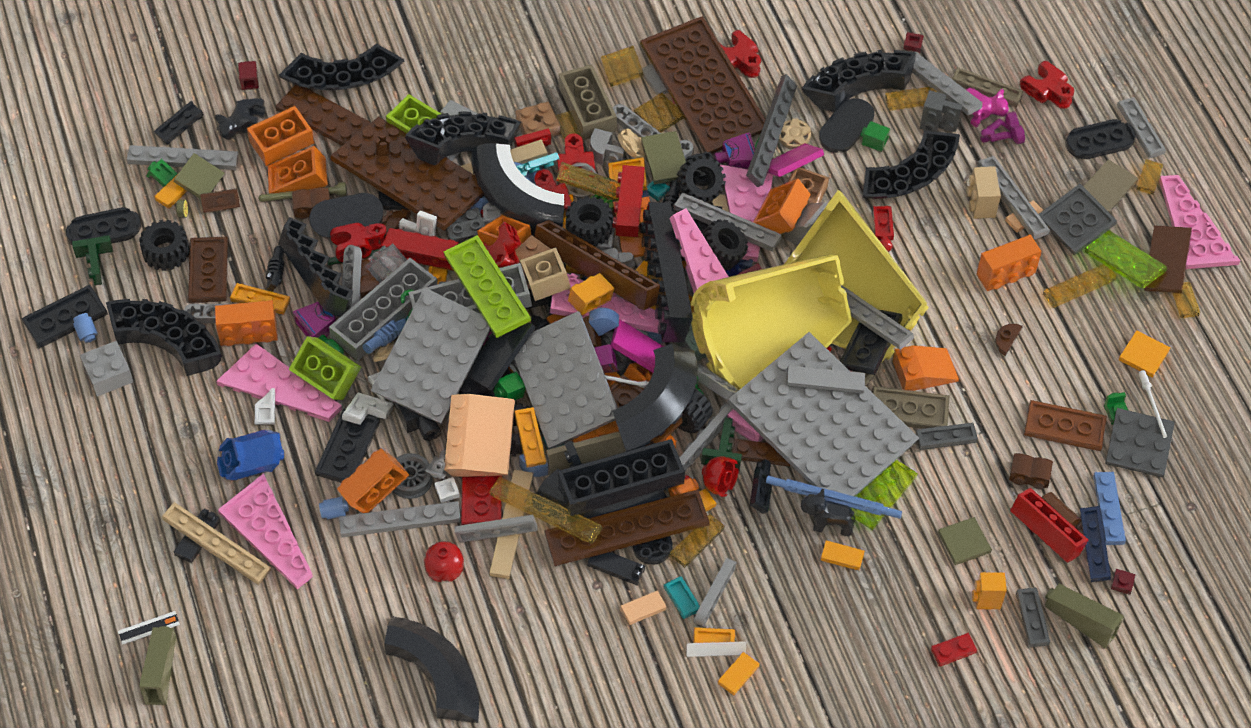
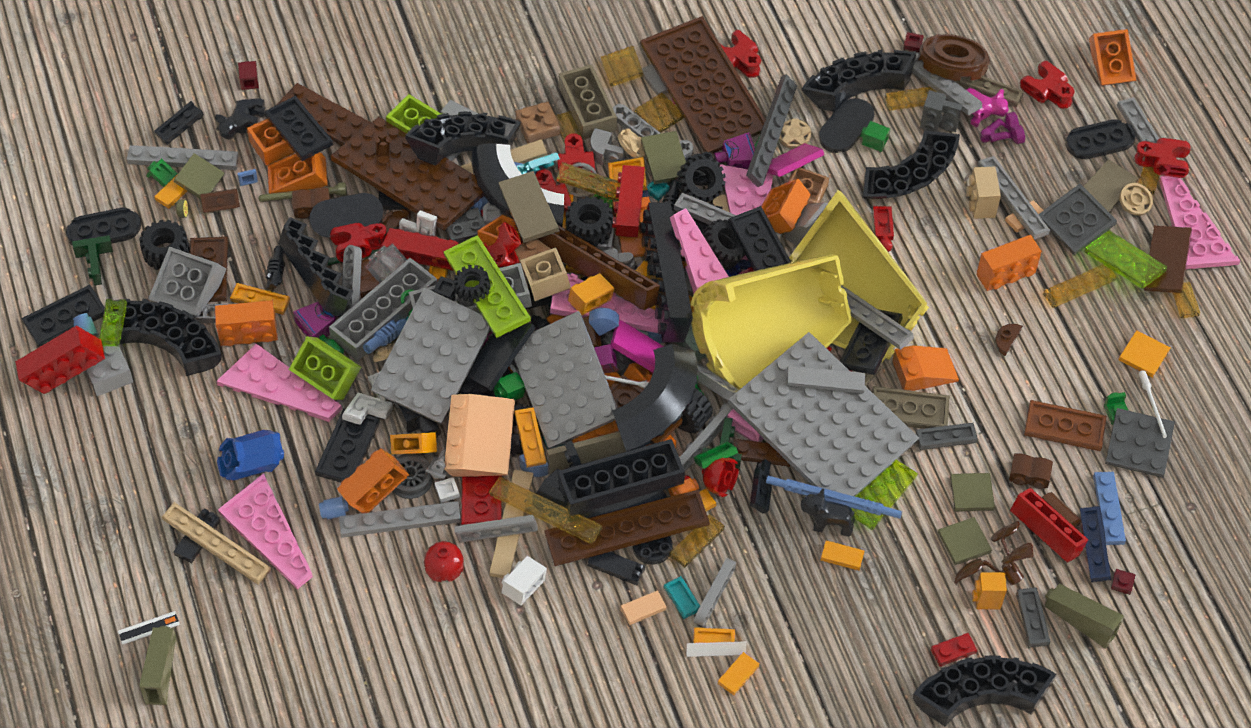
white tile [255,388,275,425] -> none
black brick [279,43,405,90] -> none
black brick [384,616,480,723] -> none
red plate [514,128,551,148] -> none
none -> red brick [15,325,105,394]
none -> clear neon green plate [99,299,127,346]
none -> light grey slope [148,247,226,317]
none -> medium blue slope [237,169,258,186]
none -> black tile [264,96,334,161]
none -> light orange brick [390,432,437,455]
none -> black plate [433,276,456,300]
none -> black tyre [454,265,490,302]
none -> dark tan tile [498,171,559,243]
none -> white brick [502,556,547,605]
none -> green tile [694,442,738,469]
none -> black tile [728,206,792,271]
none -> black brick [913,655,1057,727]
none -> reddish brown piece [918,34,990,81]
none -> olive tile [950,473,995,511]
none -> reddish brown plant [954,521,1034,585]
none -> orange slope [1089,29,1136,86]
none -> tan wheel [1119,183,1153,216]
none -> red piece [1134,138,1191,178]

